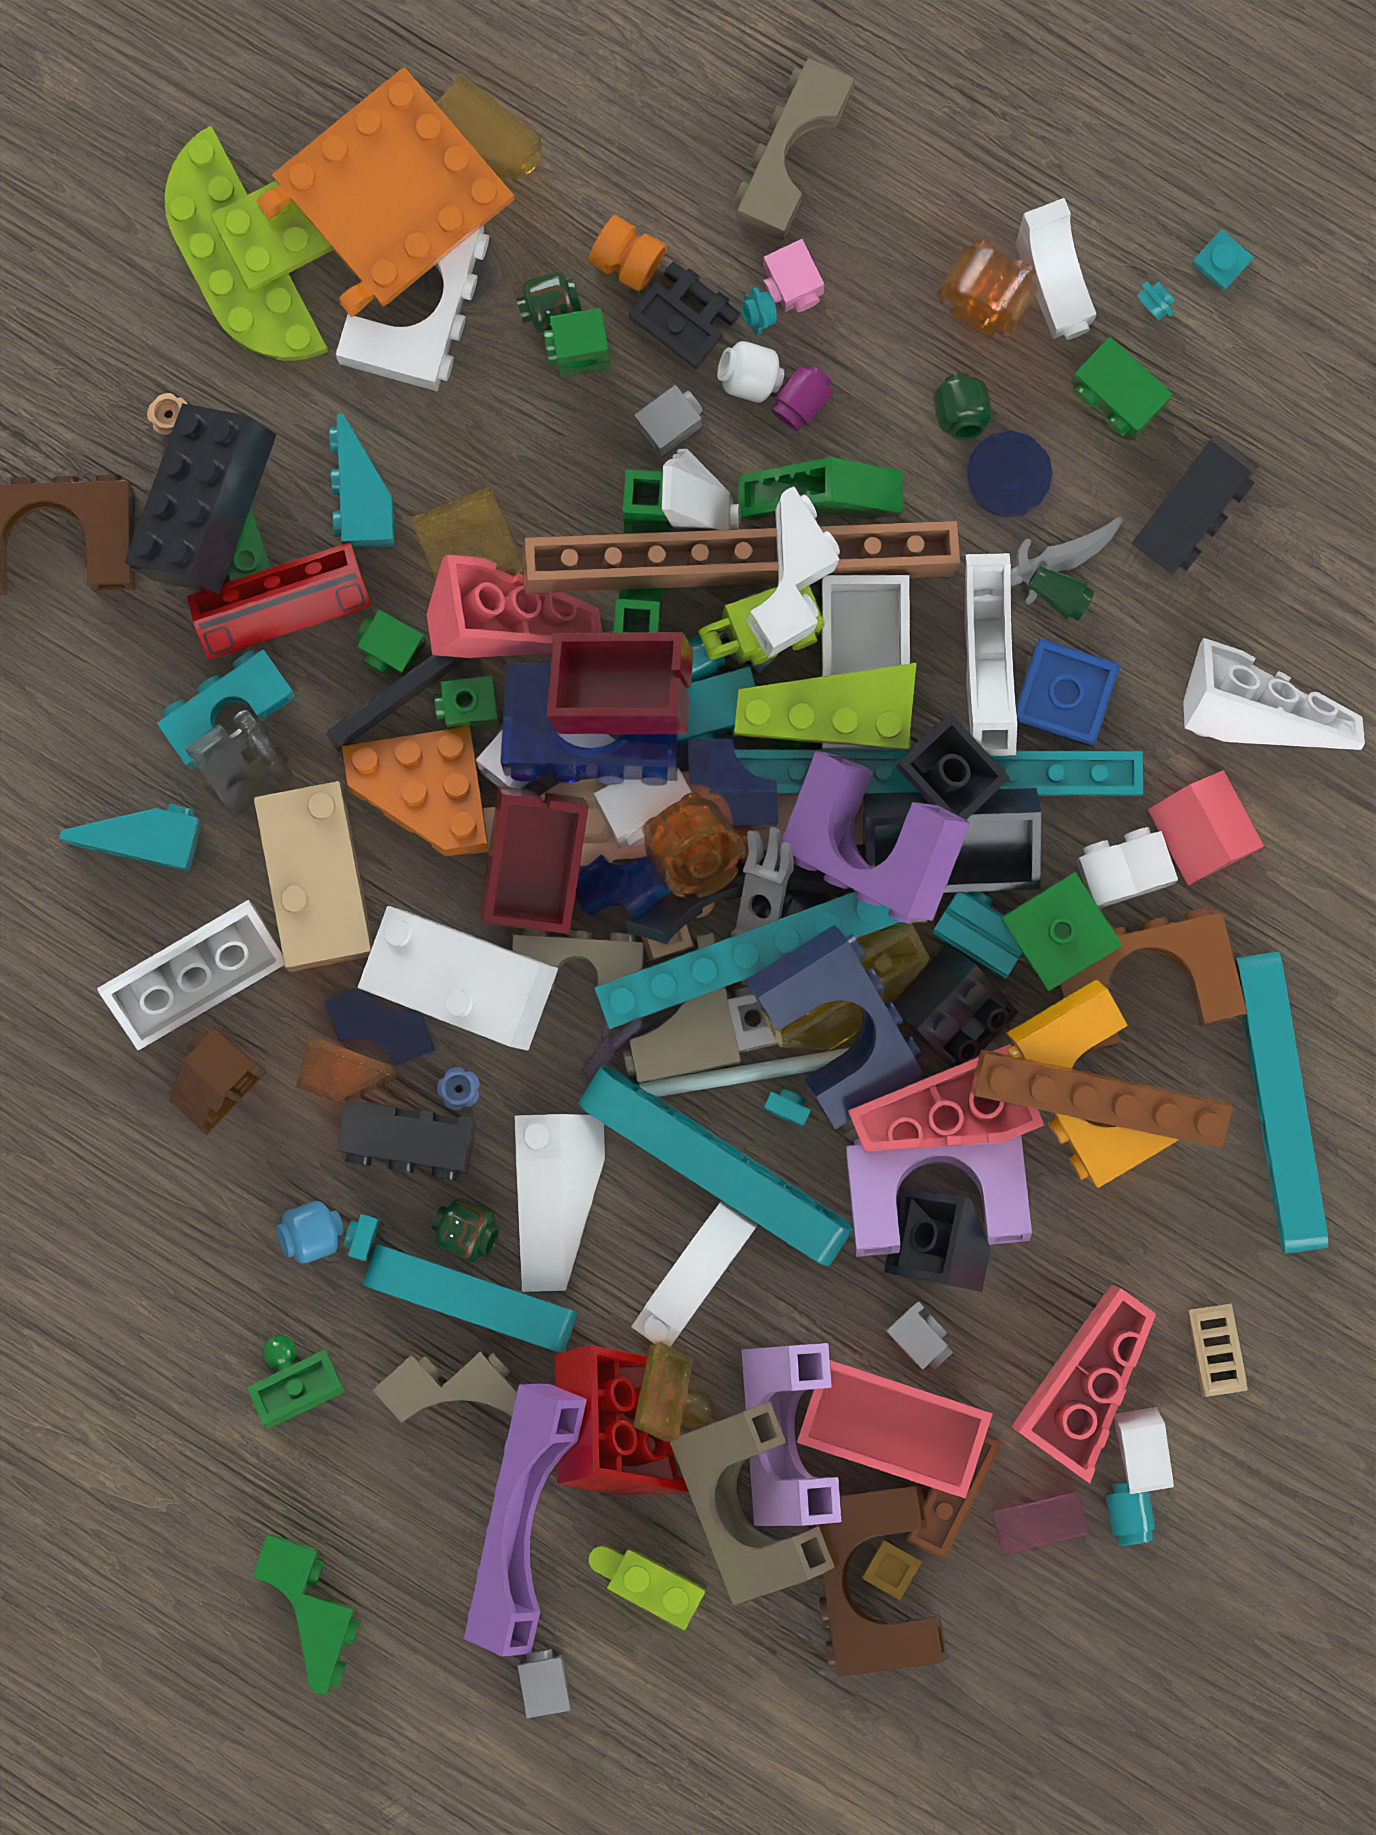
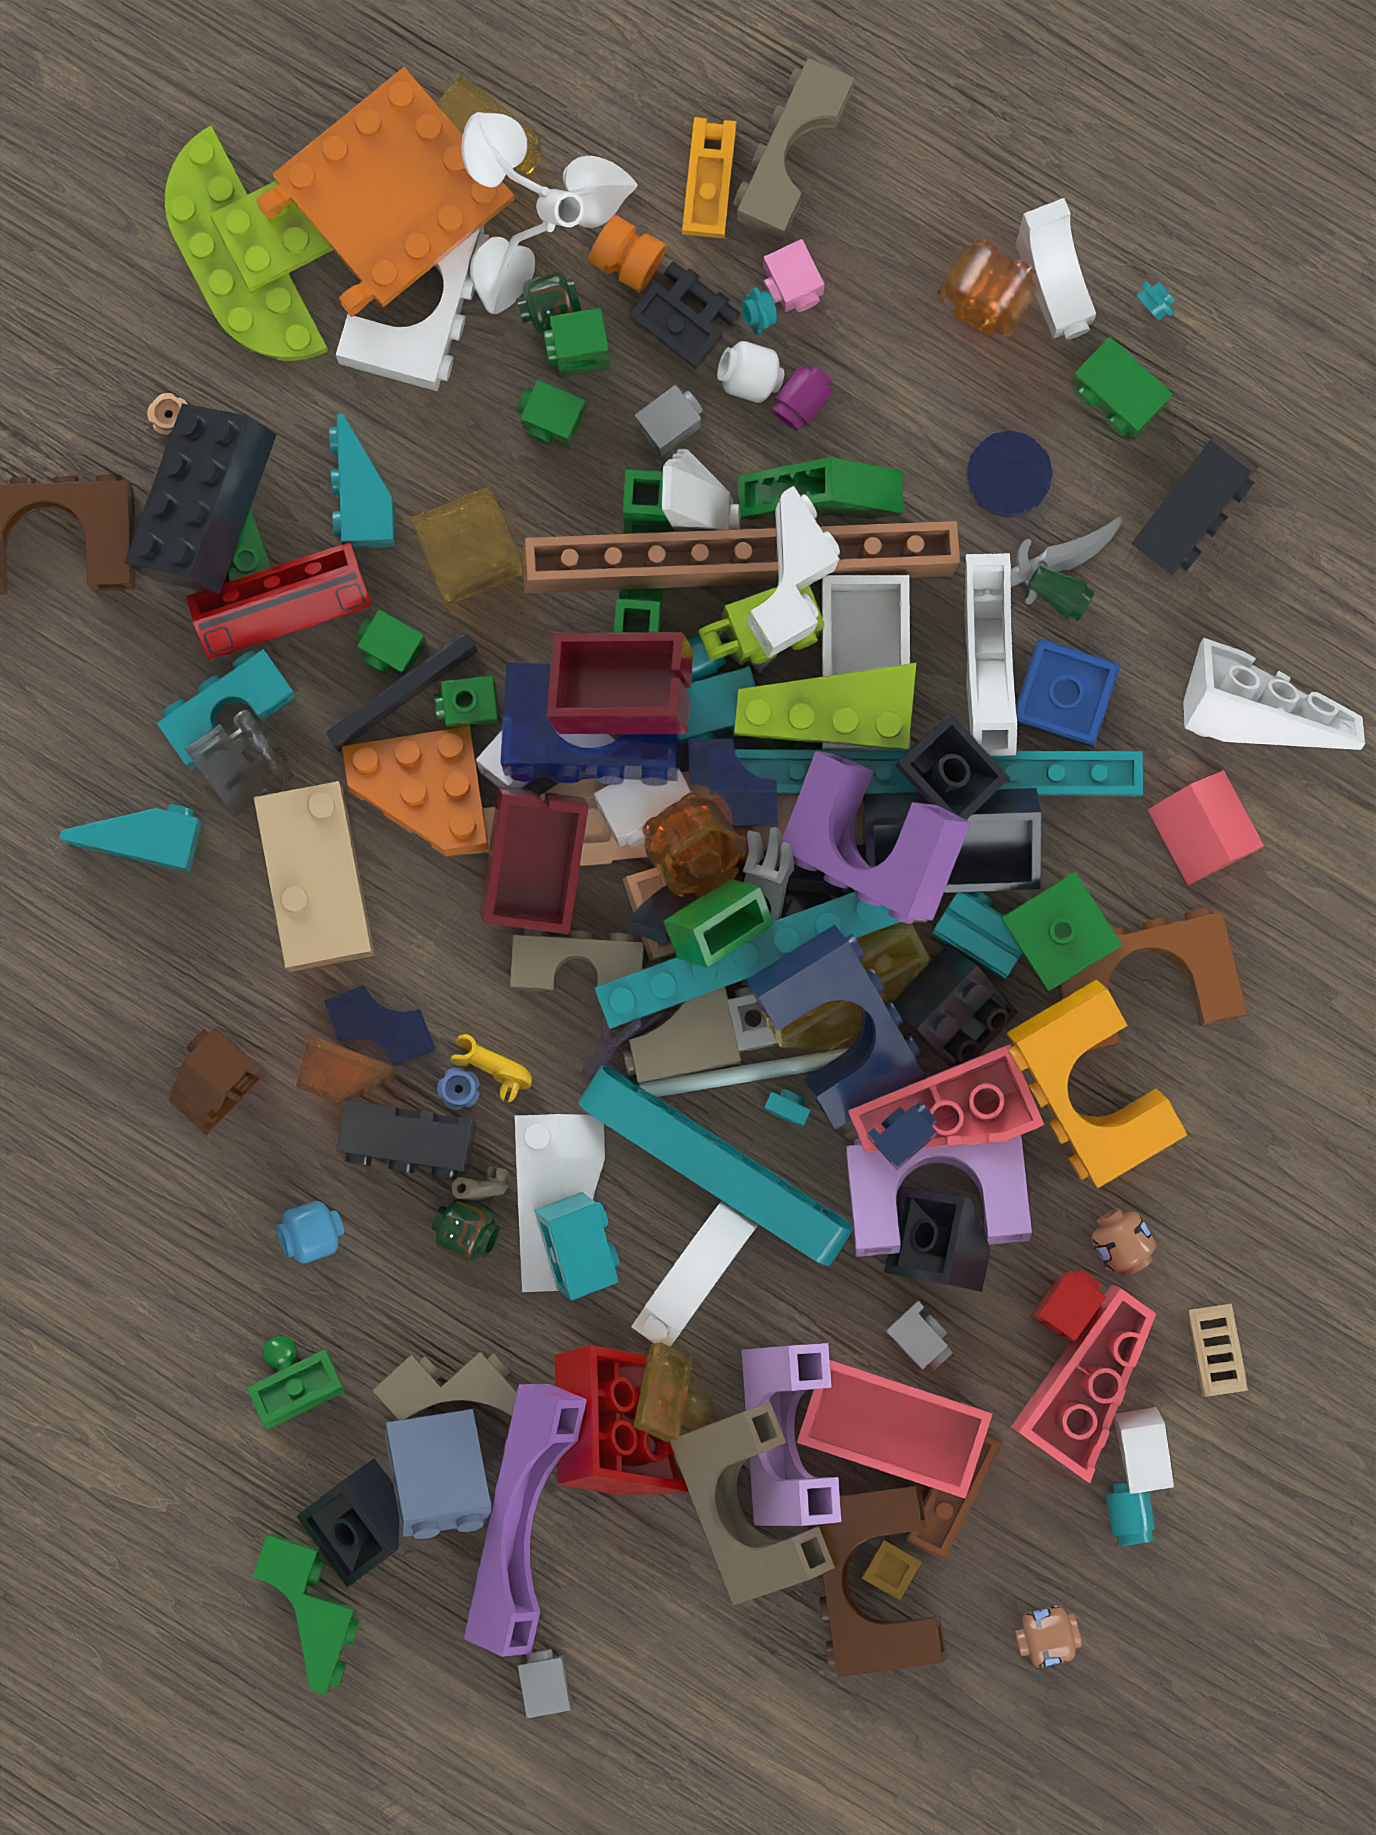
white slope [97,900,285,1050] -> none
teal plate [344,1214,381,1262] -> none
white brick [357,906,558,1050] -> none
teal beam [362,1244,578,1353] -> none
coral wedge [426,555,603,658] -> none
clear blue tile [576,854,671,918] -> none
lime brick [589,1545,706,1631] -> none
dark green head [933,373,993,440] -> none
dark orange plate [970,1049,1233,1148] -> none
clear pink tile [992,1491,1088,1555] -> none
white brick [1076,827,1178,909] -> none
teal plate [1192,229,1253,292] -> none
teal beam [1234,951,1328,1255] -> none
none -> black slope [296,1458,399,1588]
none -> sand blue brick [385,1409,491,1539]
none -> yellow piece [450,1034,532,1102]
none -> dark tan arm [452,1166,509,1201]
none -> white plant [461,112,637,314]
none -> green brick [517,380,586,447]
none -> teal brick [534,1192,620,1301]
none -> green piece [664,879,774,968]
none -> light orange plate [682,117,737,239]
none -> dark blue brick [868,1102,937,1170]
none -> nougat head [1015,1605,1082,1668]
none -> red brick [1030,1269,1106,1342]
none -> nougat head [1091,1208,1156,1276]

